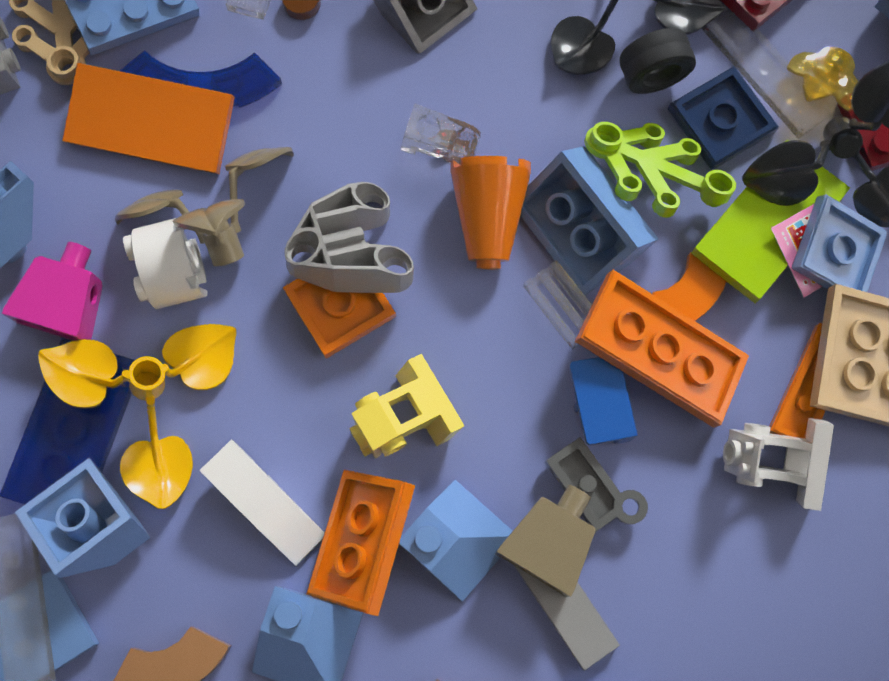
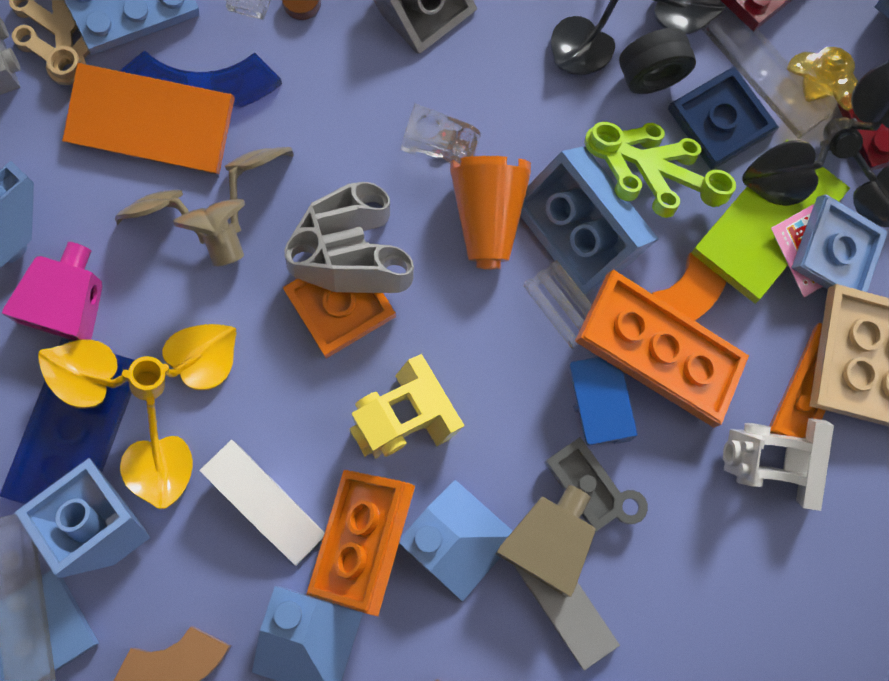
white brick [123,218,207,309] -> none

